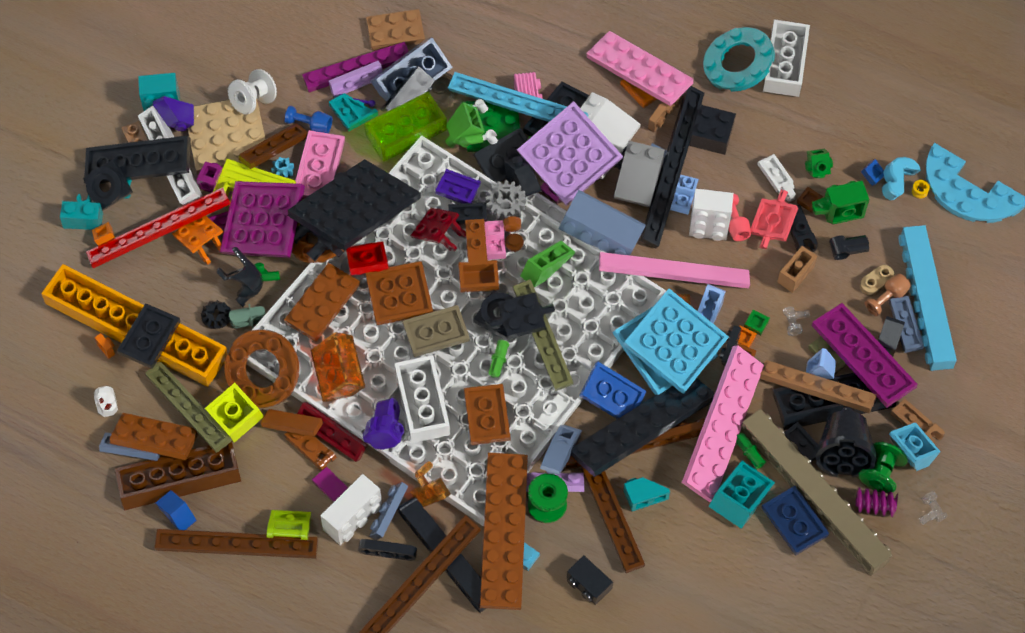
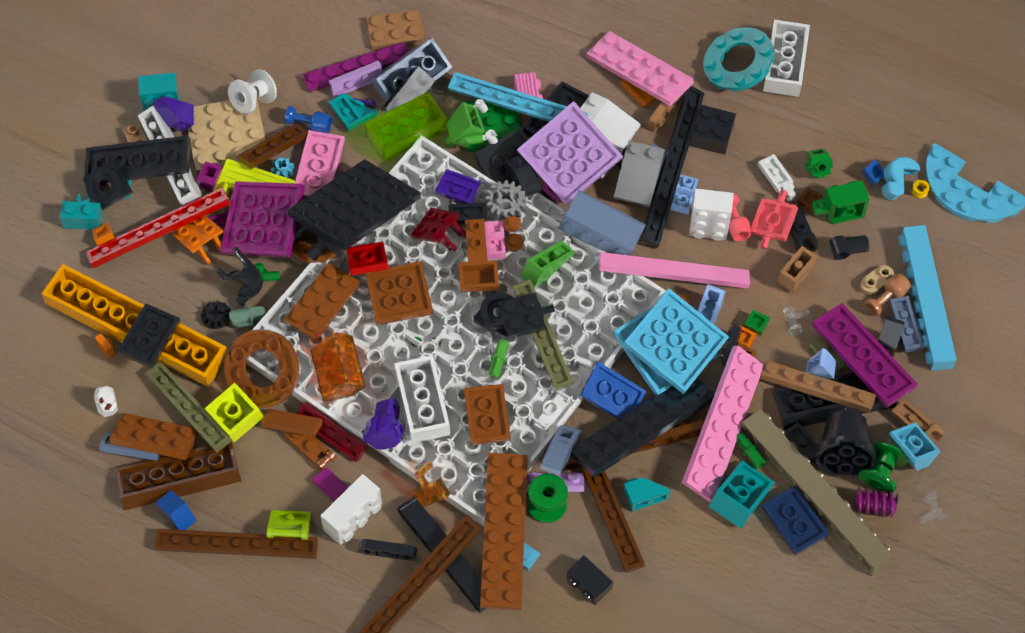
sand blue plate [369,482,408,540] -> none
dark tan plate [403,305,470,357] -> none

